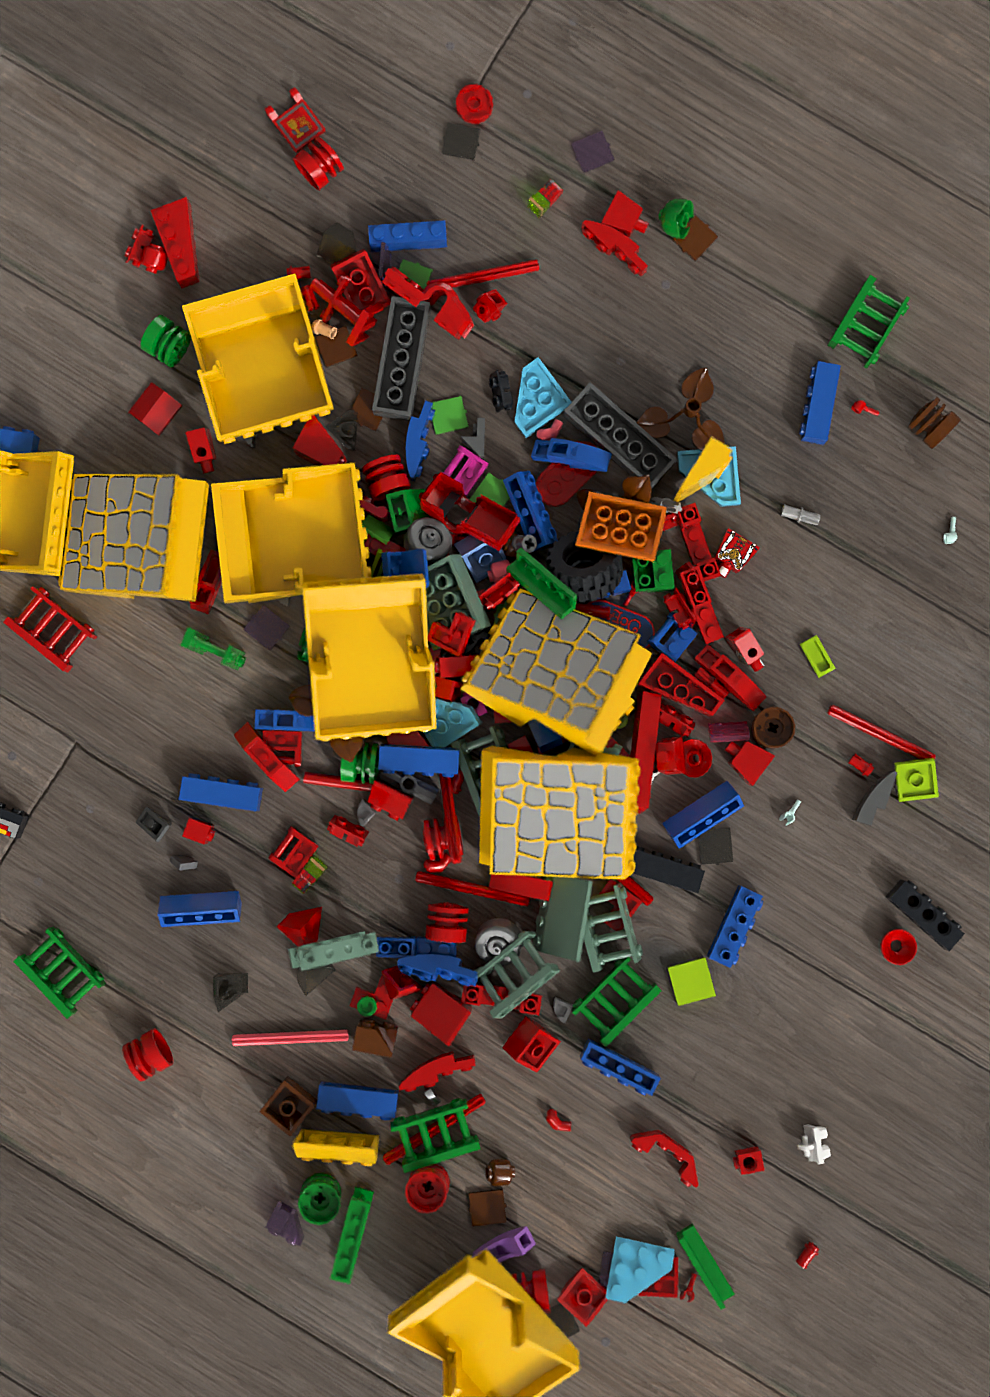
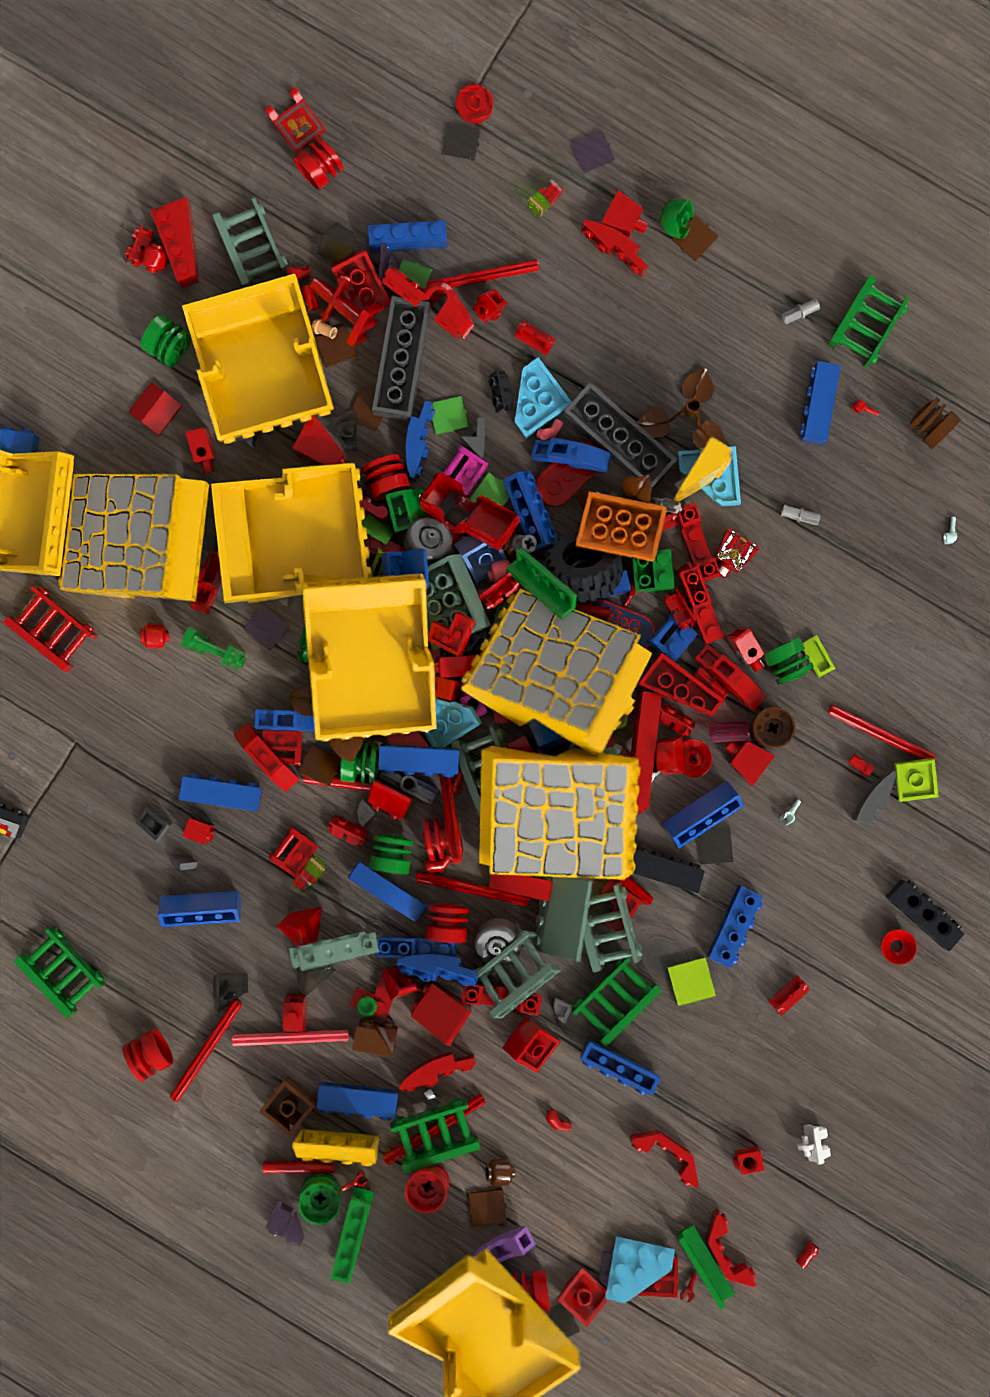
none -> red head [140,623,169,649]
none -> red axle [170,999,242,1102]
none -> sand green fence [212,197,288,288]
none -> red piece [262,1161,335,1174]
none -> red torso [283,993,307,1031]
none -> reddish brown piece [298,745,342,786]
none -> red hand [340,1172,368,1192]
none -> blue slope [348,861,427,922]
none -> green wheel [369,833,414,874]
none -> red hinge [514,320,556,356]
none -> red slope [705,1209,757,1288]
none -> green wheel [763,637,814,685]
none -> red hinge [768,975,810,1016]
none -> light grey axle [781,298,820,324]

